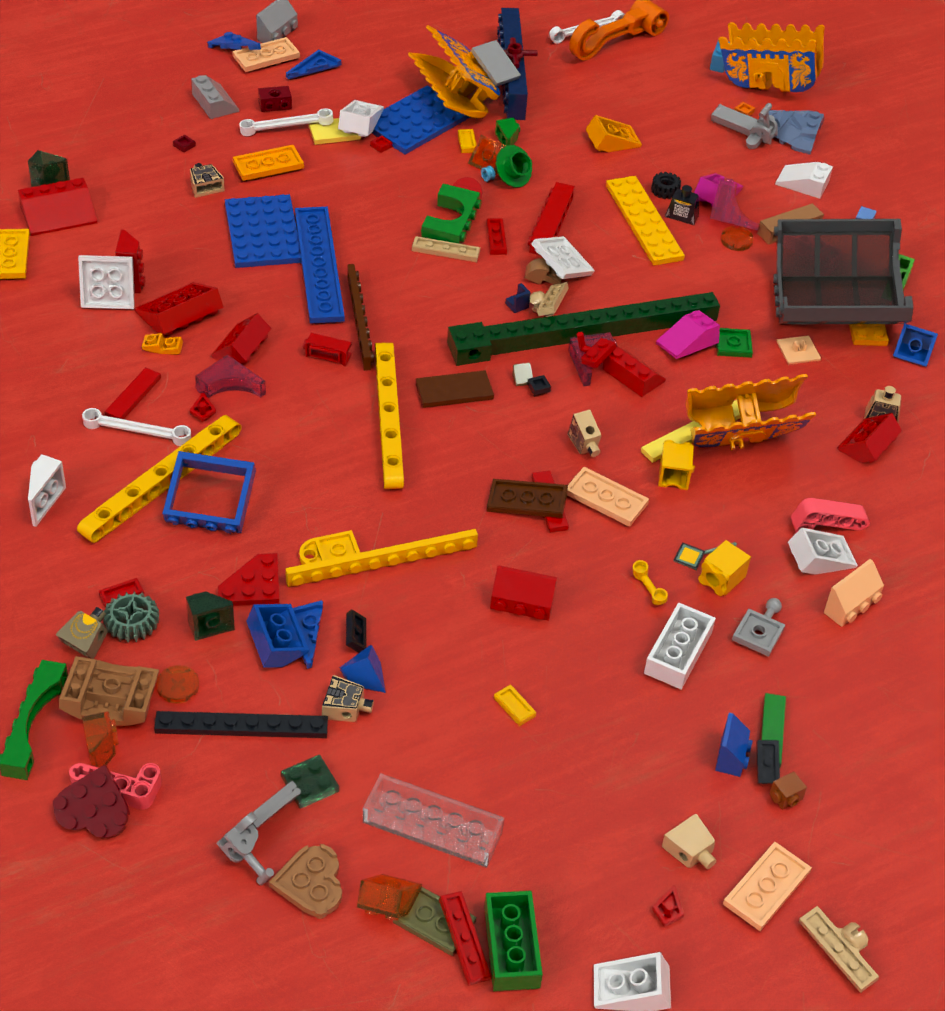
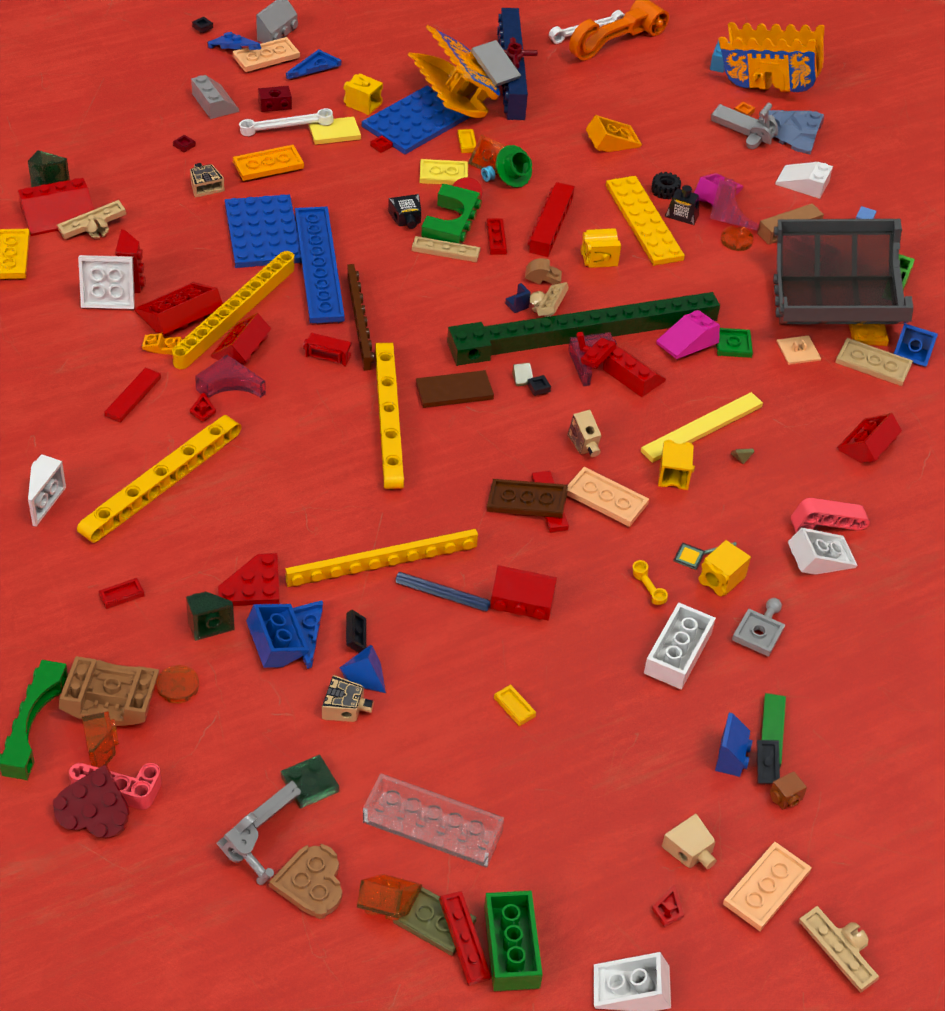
dark tan torso [56,607,108,659] -> none
white piece [82,408,191,446] -> none
sand green gear [103,591,160,642] -> none
black plate [154,711,328,738] -> none
blue window [162,451,256,534] -> none
yellow tile [299,530,360,565] -> none
white slope [338,100,384,137] -> none
green slope [495,118,520,147] -> none
white plate [531,236,595,279] -> none
light orange animal [685,374,816,450] -> none
light nougat slope [824,559,884,627] -> none
tan torso [864,386,901,422] -> none
none -> tan plate [57,200,127,239]
none -> yellow beam [172,251,294,369]
none -> black plate [192,17,213,33]
none -> yellow piece [343,74,383,115]
none -> black torso [388,194,421,229]
none -> dark blue axle [396,572,490,611]
none -> light yellow tile [420,159,468,185]
none -> yellow piece [581,228,621,268]
none -> olive slope [731,449,754,464]
none -> tan tile [835,338,913,386]

